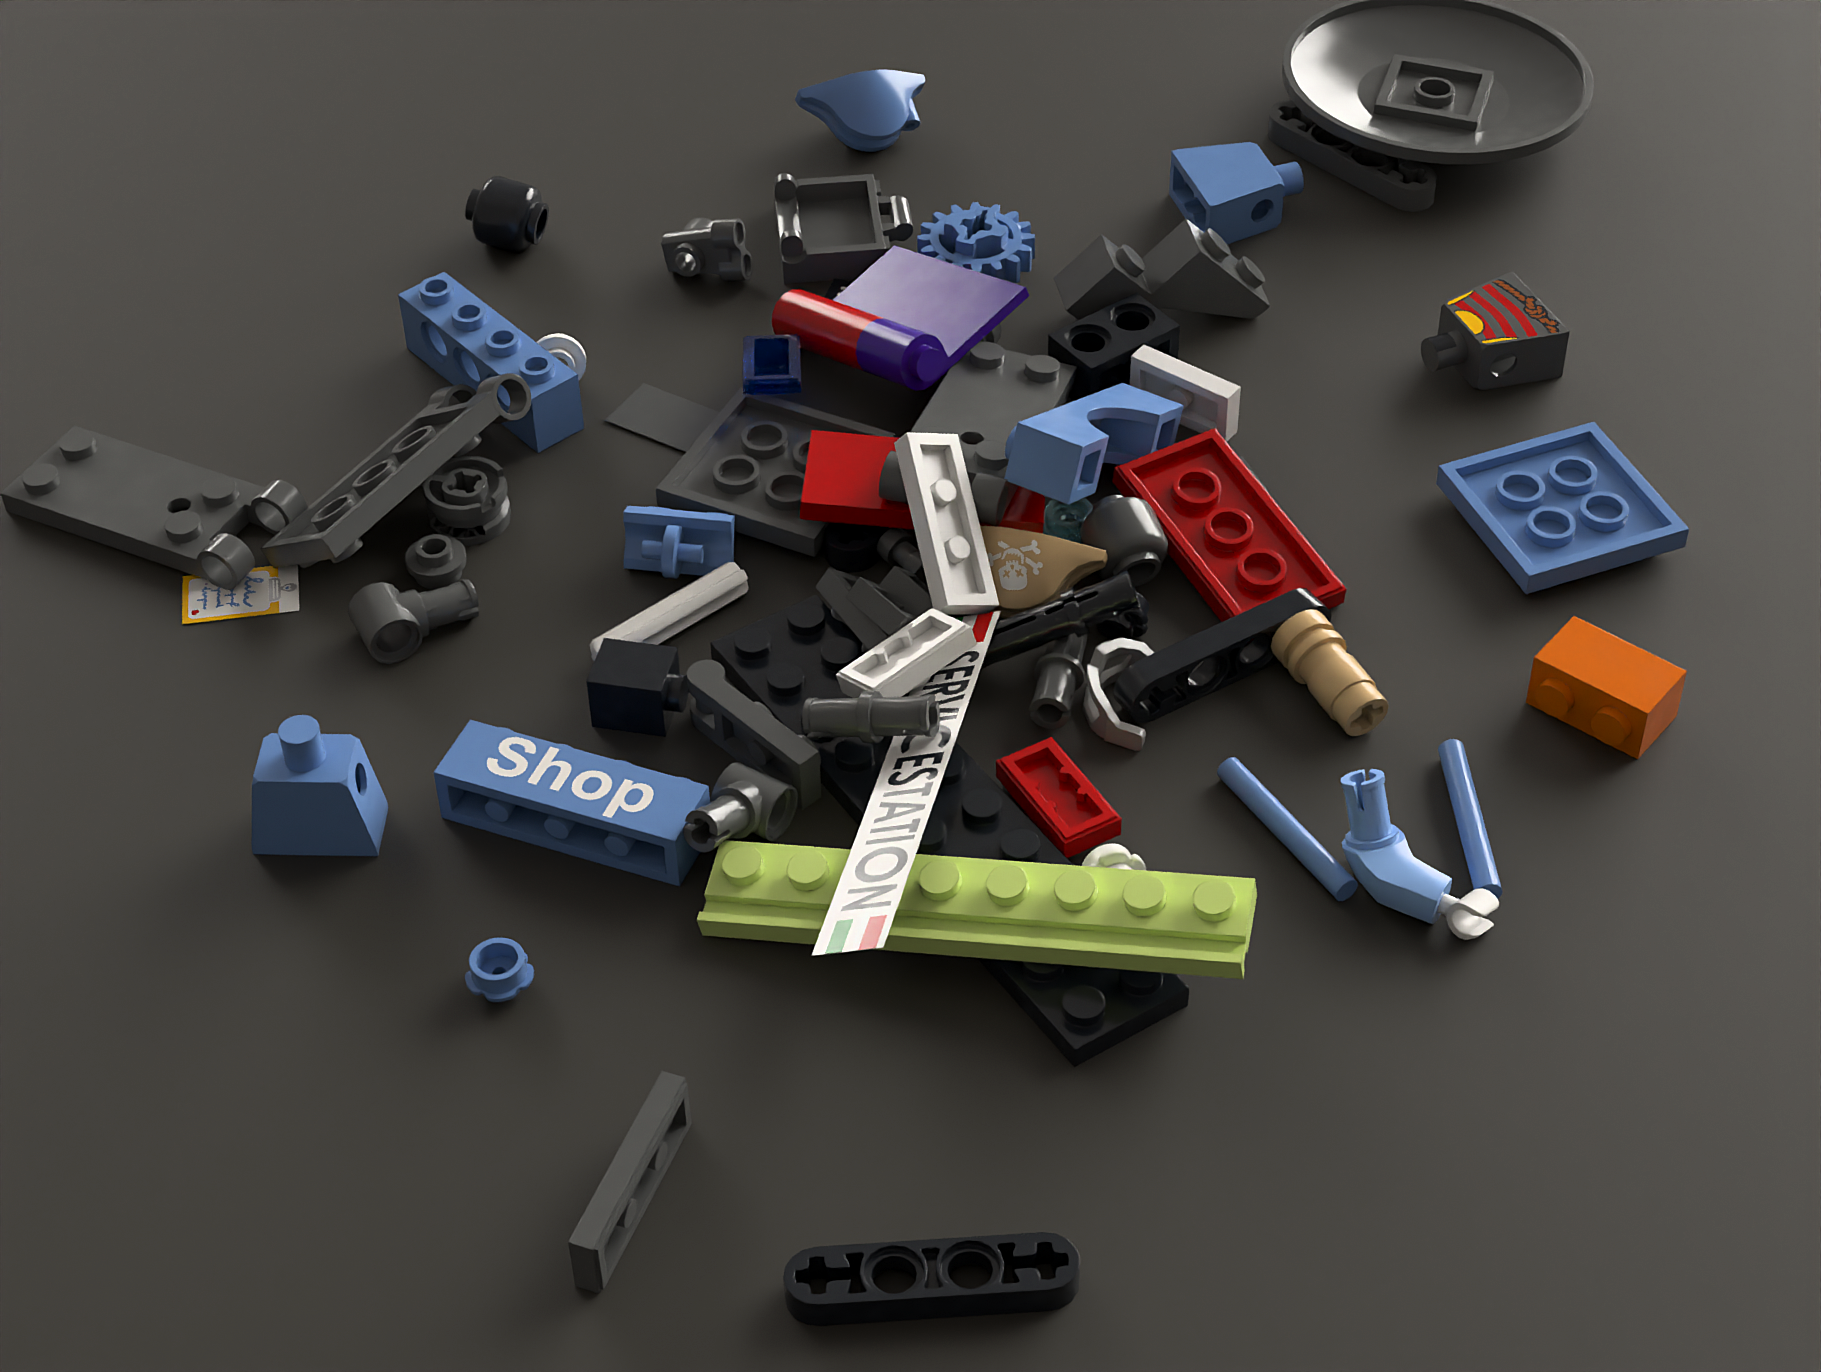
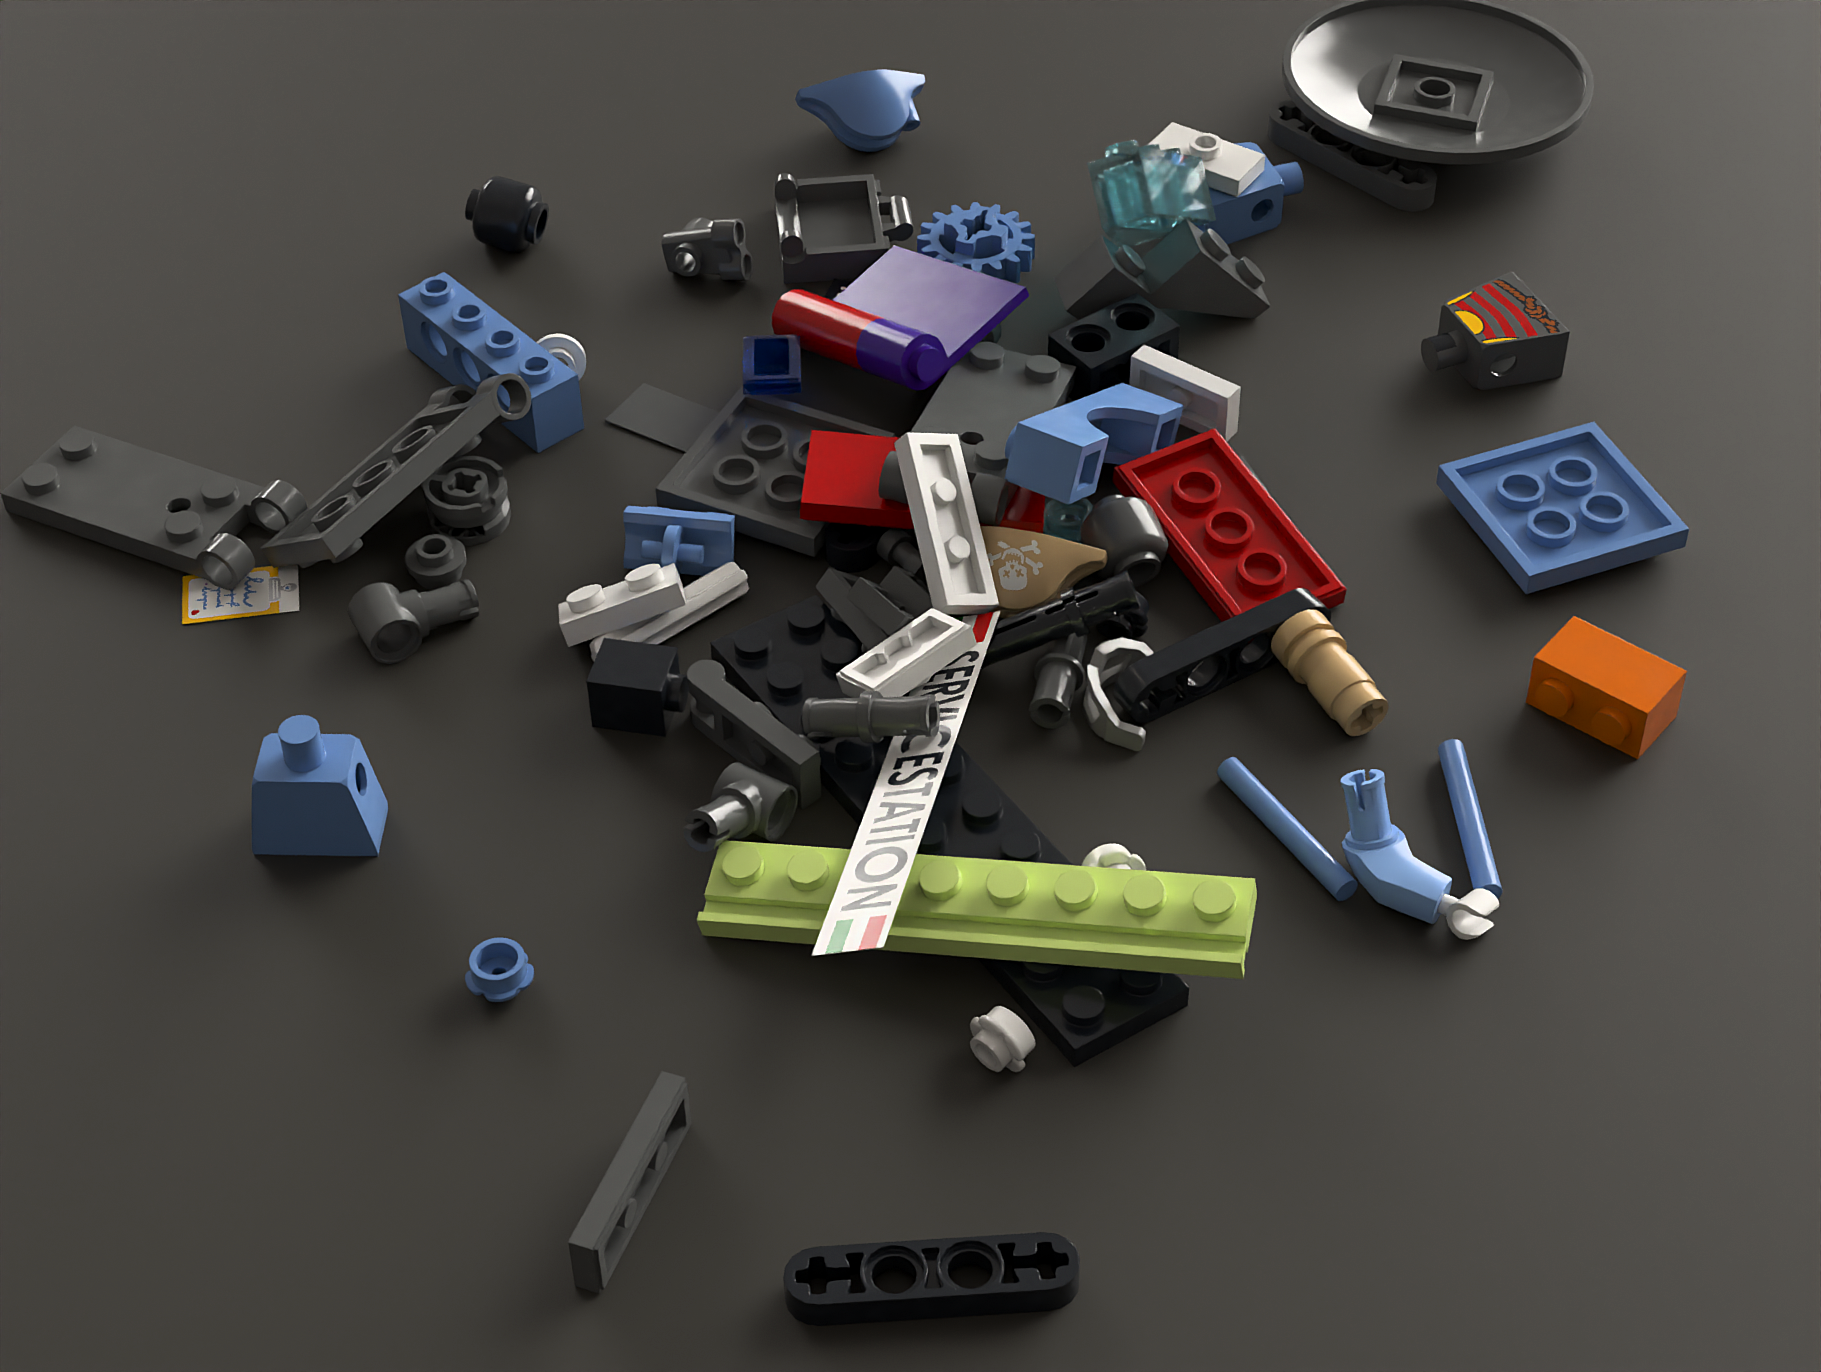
medium blue brick [433,720,710,886] -> none
red plate [996,737,1122,858] -> none
none -> white plate [558,563,686,647]
none -> white plate [970,1006,1035,1072]
none -> clear light blue wedge [1087,140,1216,248]
none -> white plate [1144,122,1265,197]

